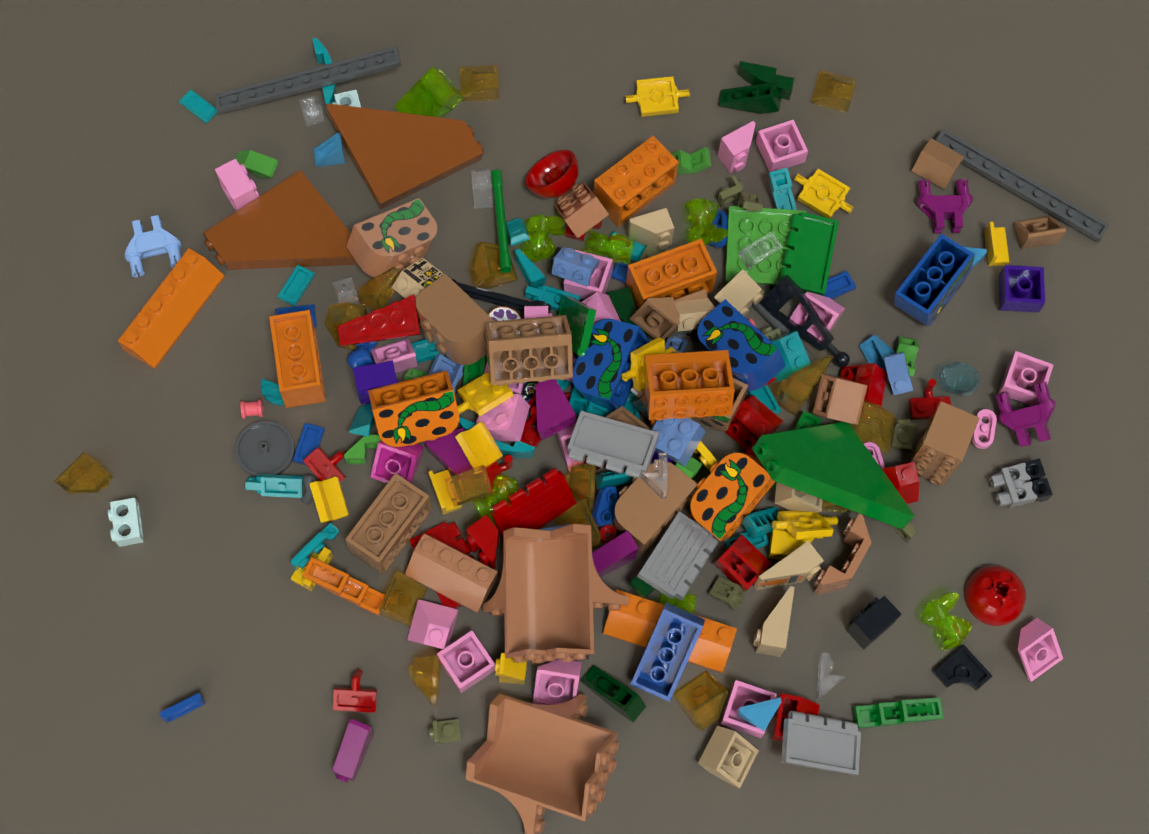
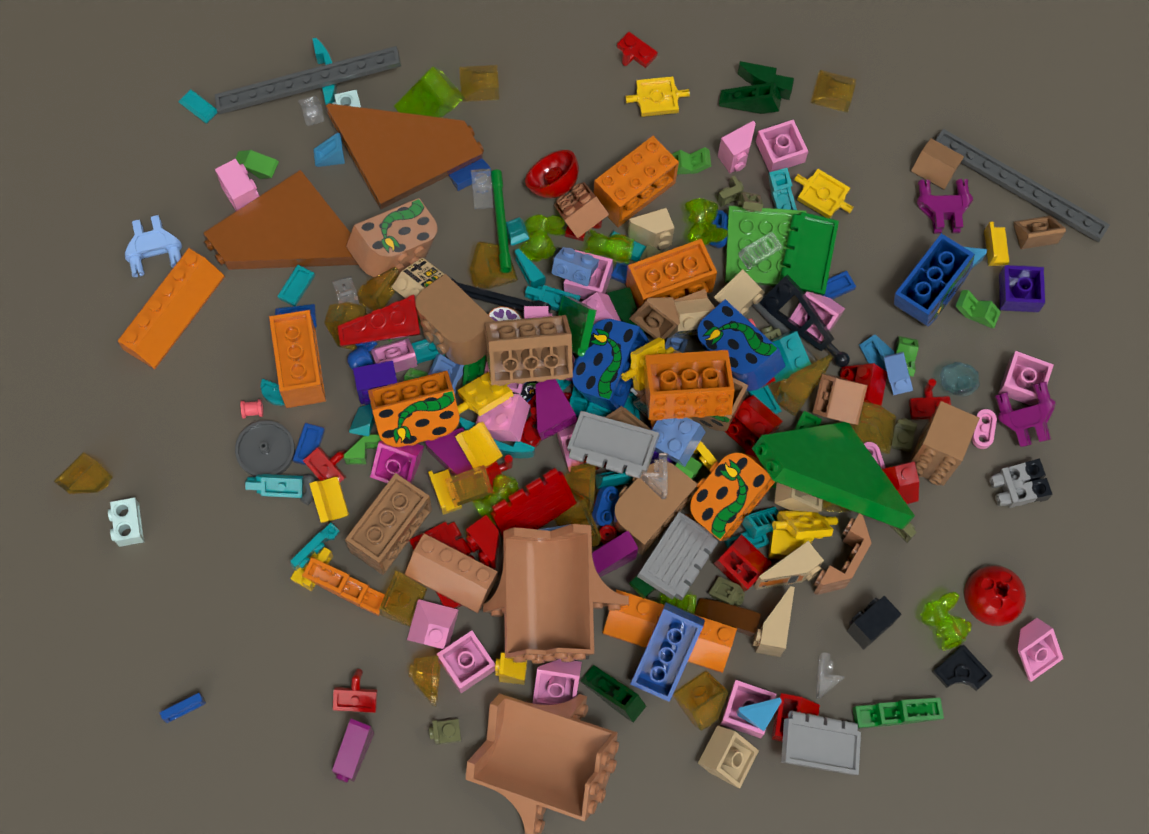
none -> blue slope [449,159,491,191]
none -> red plate [617,32,658,68]
none -> reddish brown slope [694,598,761,637]
none -> bright green slope [956,290,1001,328]

